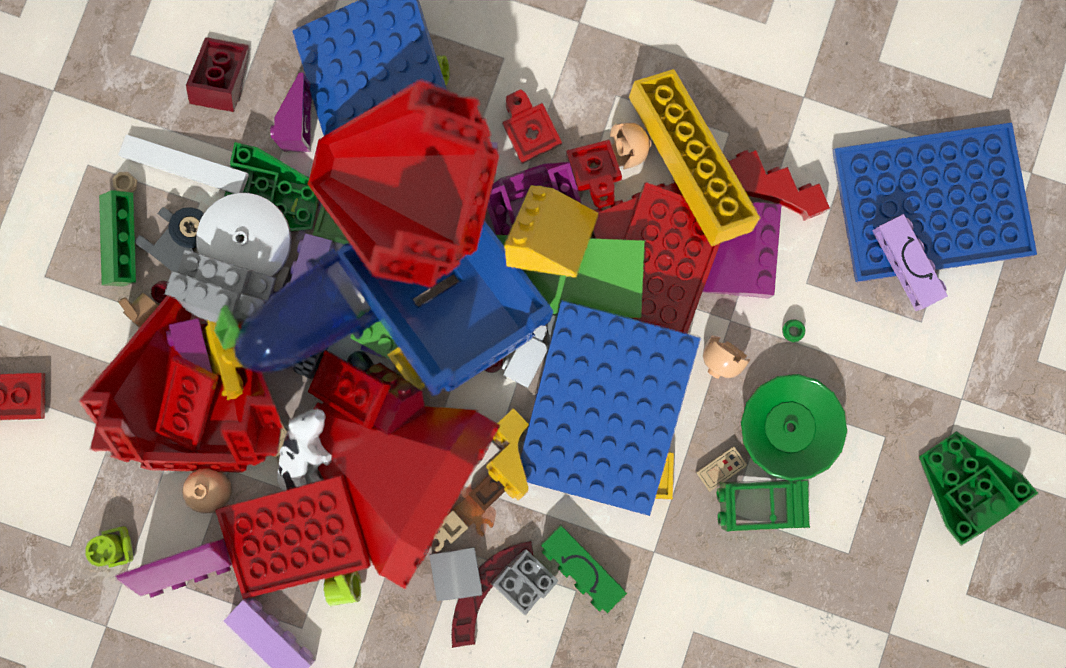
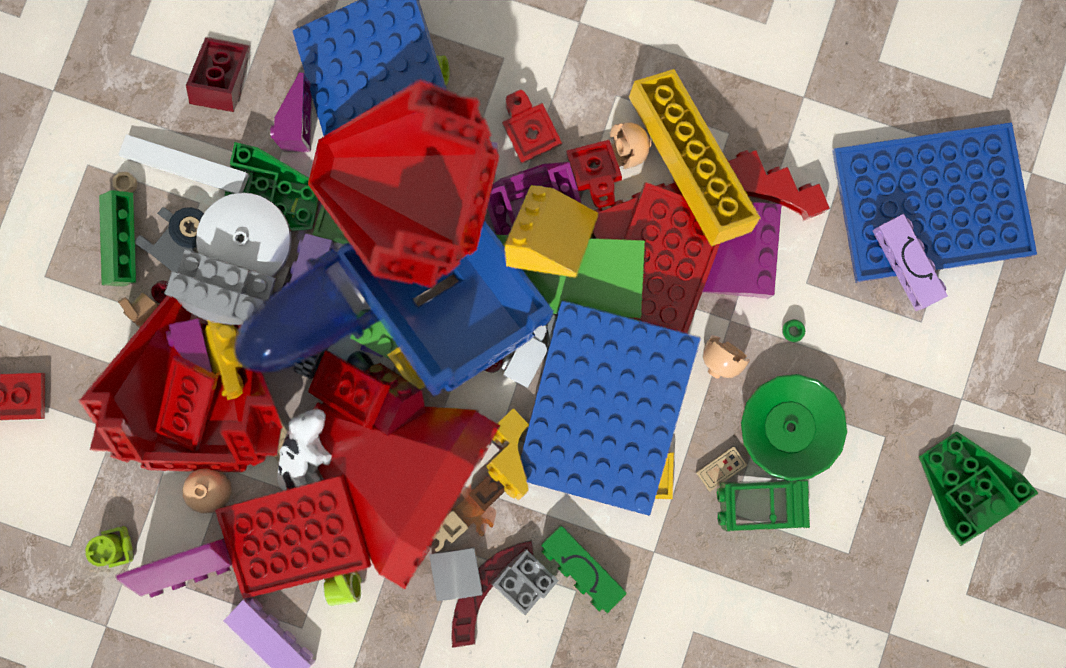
bright green slope [214,305,241,350] -> none

